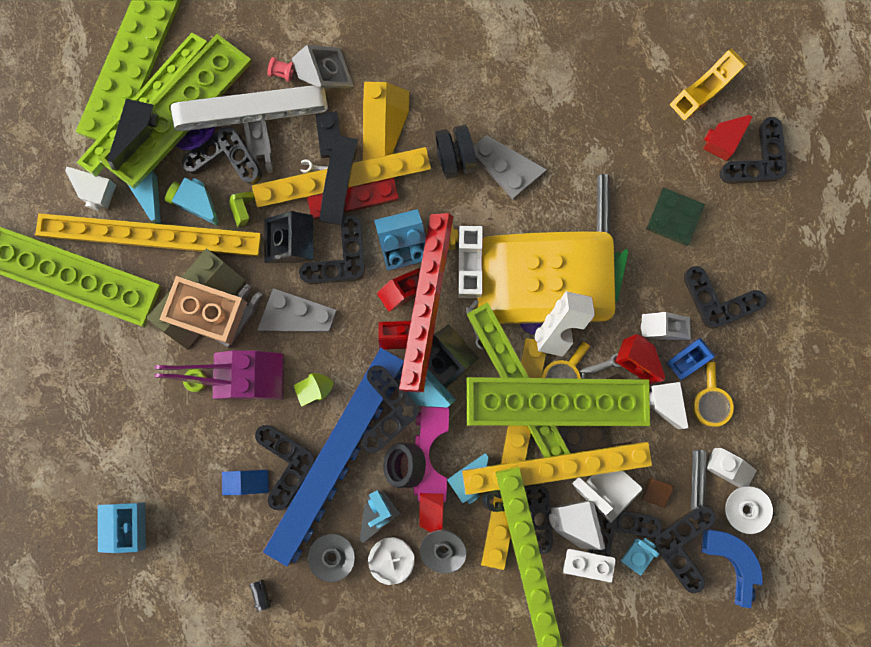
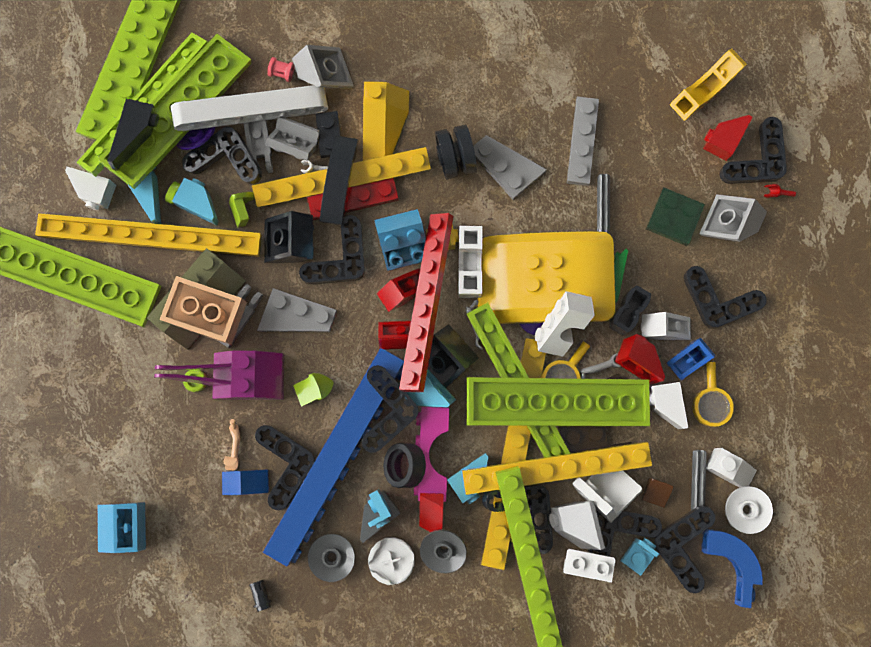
none -> light nougat piece [224,419,241,471]
none -> light grey bracket [266,116,320,161]
none -> light grey plate [567,96,599,186]
none -> black brick [609,285,651,336]
none -> light grey slope [699,194,767,242]
none -> red hand [764,184,796,198]

